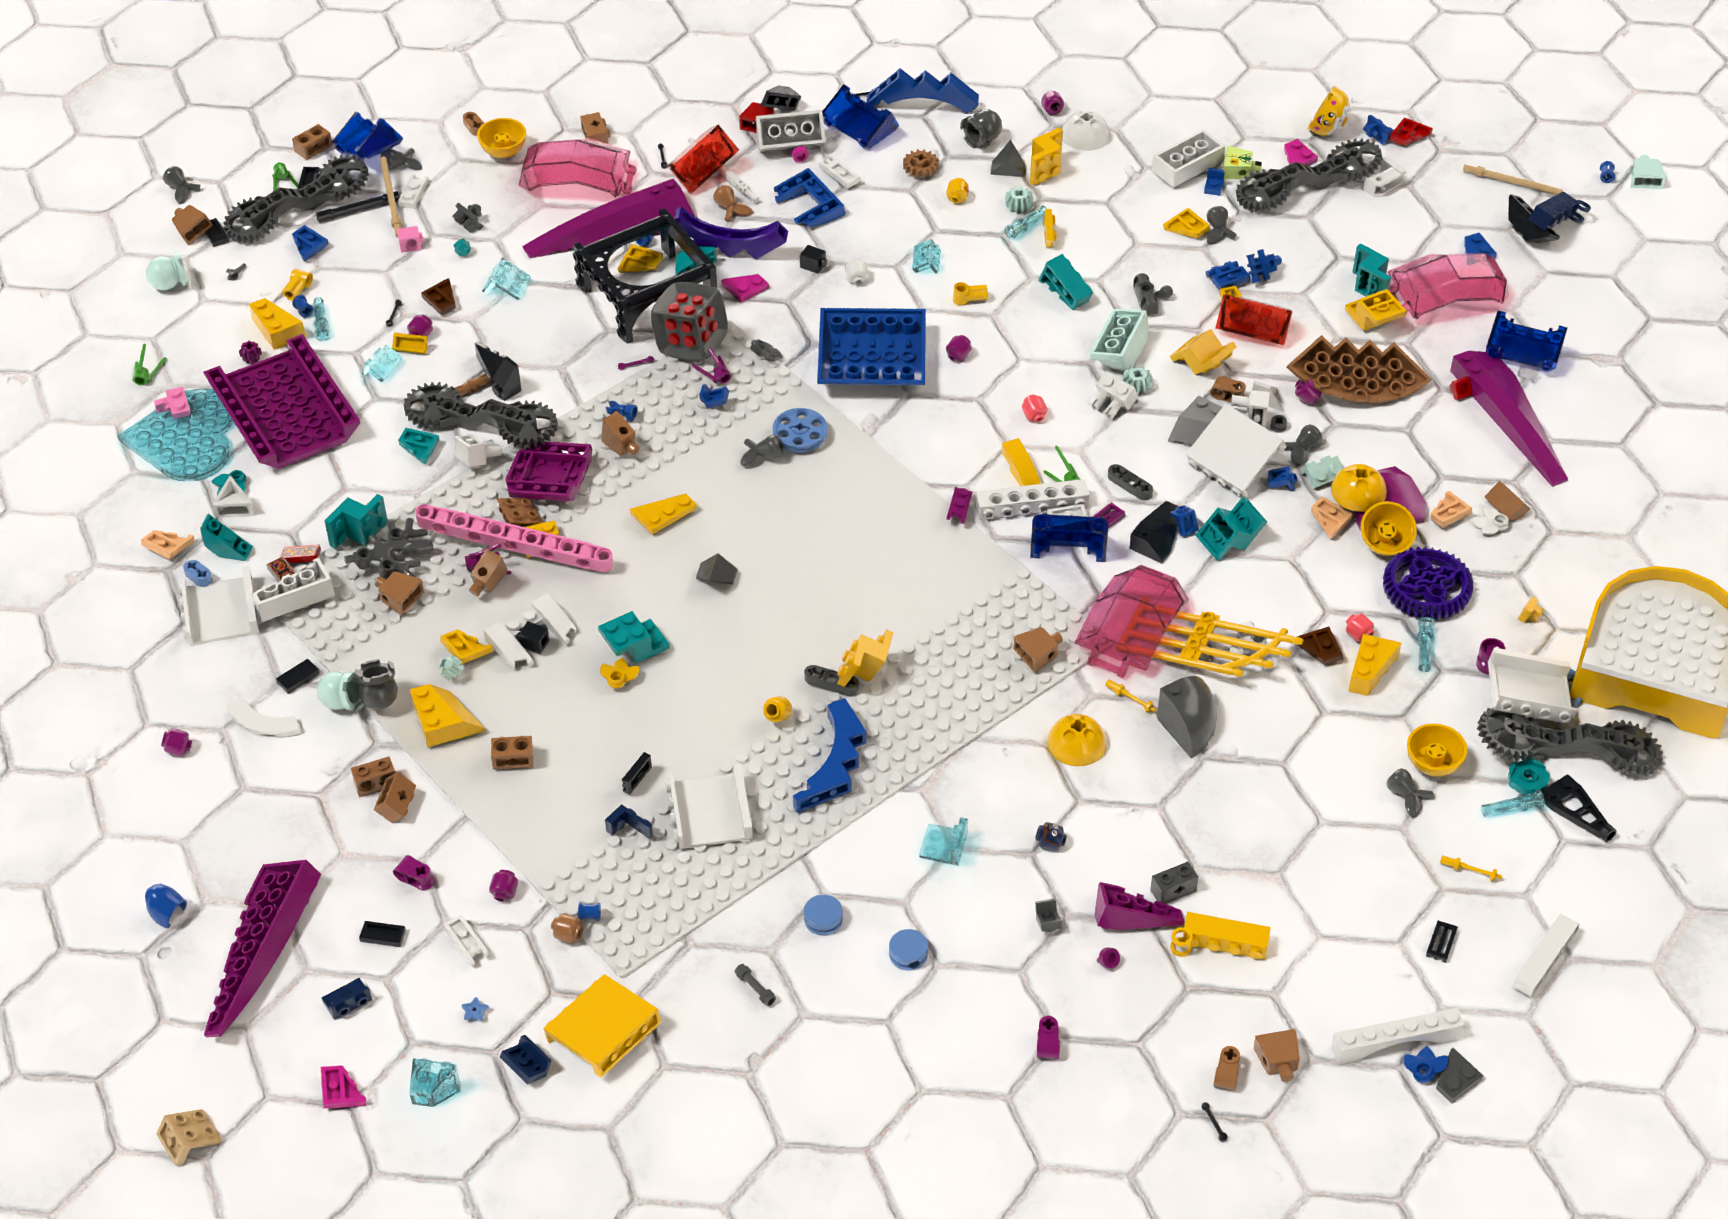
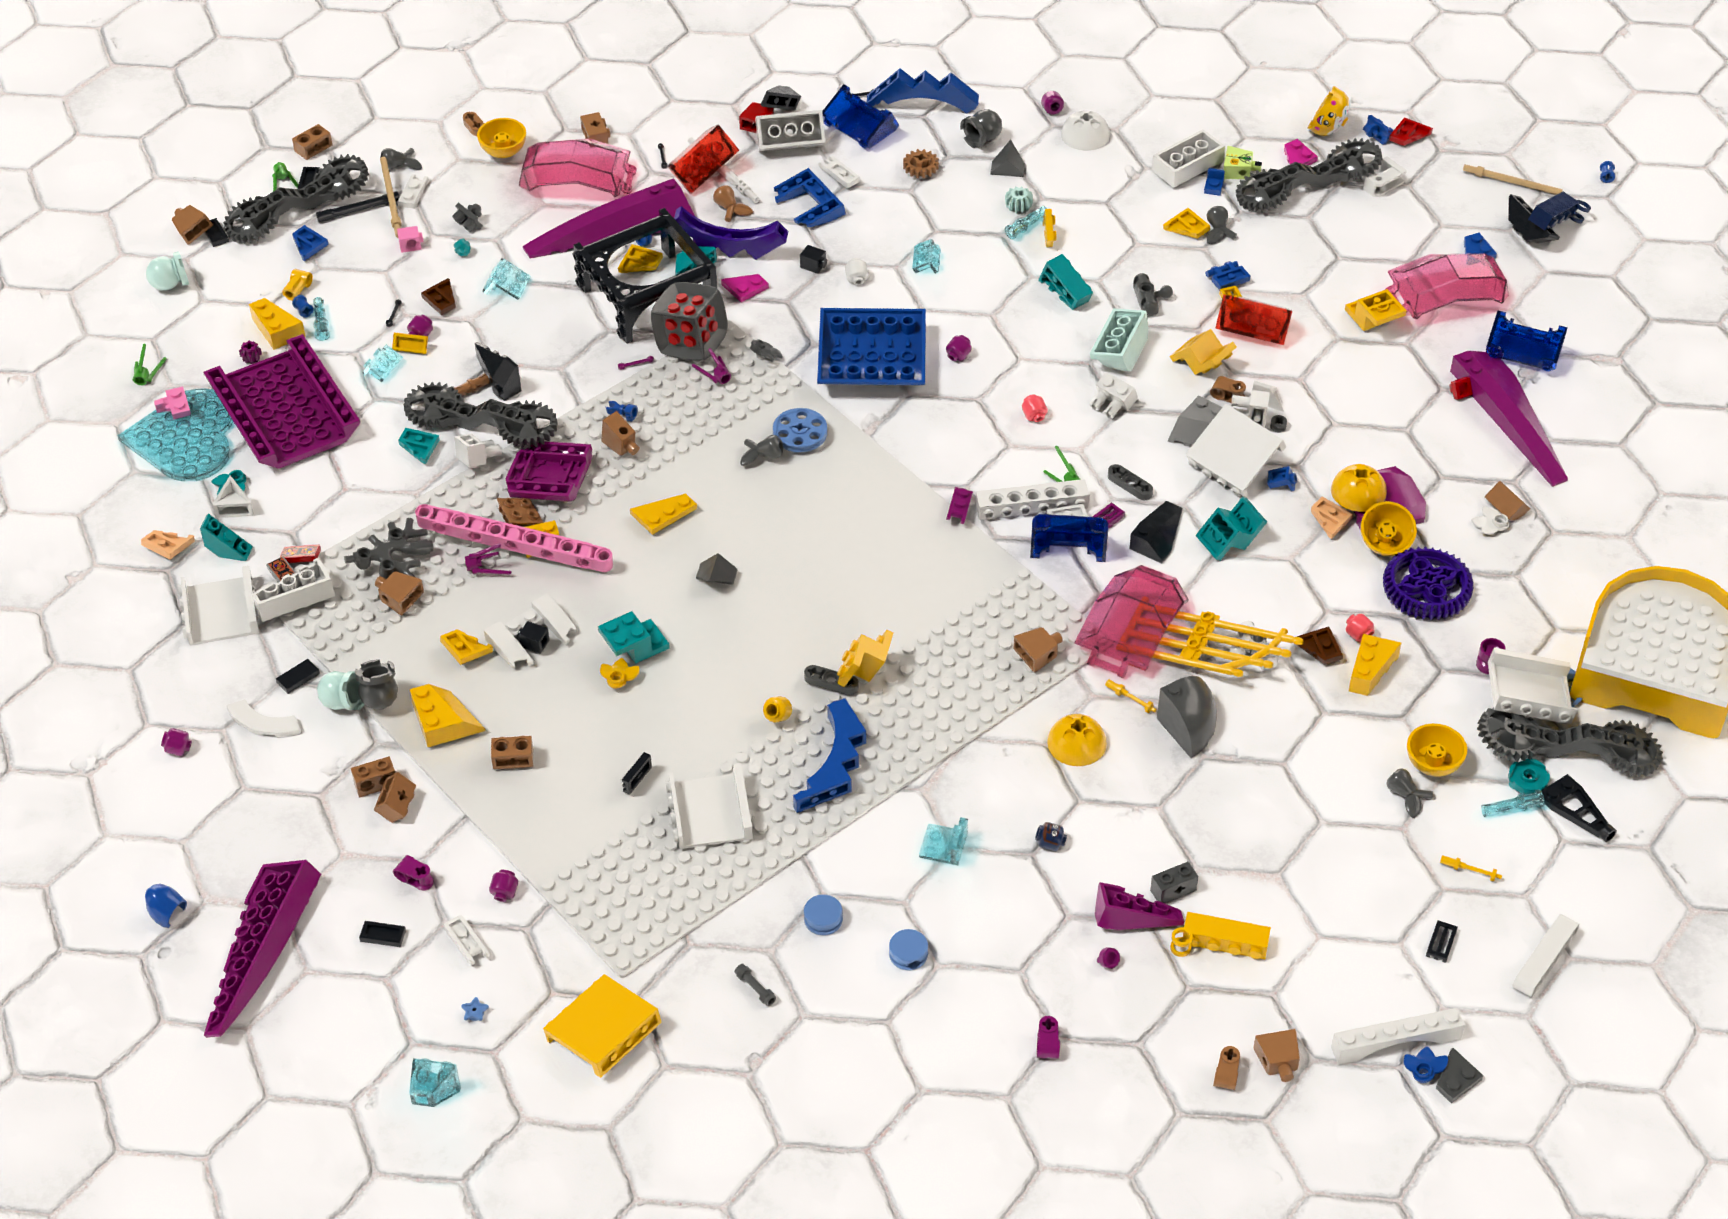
tan bracket [156,1109,222,1166] -> none
dark grey piece [163,166,201,204] -> none
medium blue beam [183,560,212,587] -> none
dark grey hand [226,263,246,280] -> none
dark pink wing [320,1065,366,1109] -> none
dark blue bracket [321,978,372,1020] -> none
teal bracket [324,494,388,549] -> none
clear blue windscreen [332,112,404,160] -> none
light aqua gear [439,655,463,681] -> none
medium nougat torso [469,549,508,597] -> none
dark blue bracket [500,1034,552,1084] -> none
medium nougat head [551,913,584,944] -> none
blue bush [578,902,601,922] -> none
dark blue bracket [605,804,653,839] -> none
blue bracket [699,384,730,408] -> none
dark pink tile [792,146,809,162] -> none
yellow head [946,178,969,203] -> none
yellow piece [953,282,988,305] -> none
yellow slope [1002,438,1041,486] -> none
yellow bracket [1030,127,1063,186] -> none
dark grey bracket [1035,898,1062,932] -> none
light aqua gear [1122,366,1153,395] -> none
blue bracket [1170,505,1199,537] -> none
black hinge [1201,1102,1228,1142] -> none
blue piece [1246,249,1282,283] -> none
dark grey piece [1285,424,1323,467] -> none
medium nougat brick [1286,335,1432,403] -> none
magenta head [1295,379,1322,404] -> none
light aqua bracket [1301,455,1343,489] -> none
teal bracket [1352,243,1391,297] -> none
clear light blue pin [1417,617,1435,672] -> none
light nougat wing [1431,491,1472,528] -> none
yellow tile [1518,596,1544,623] -> none
light aqua torso [1630,154,1666,189] -> none

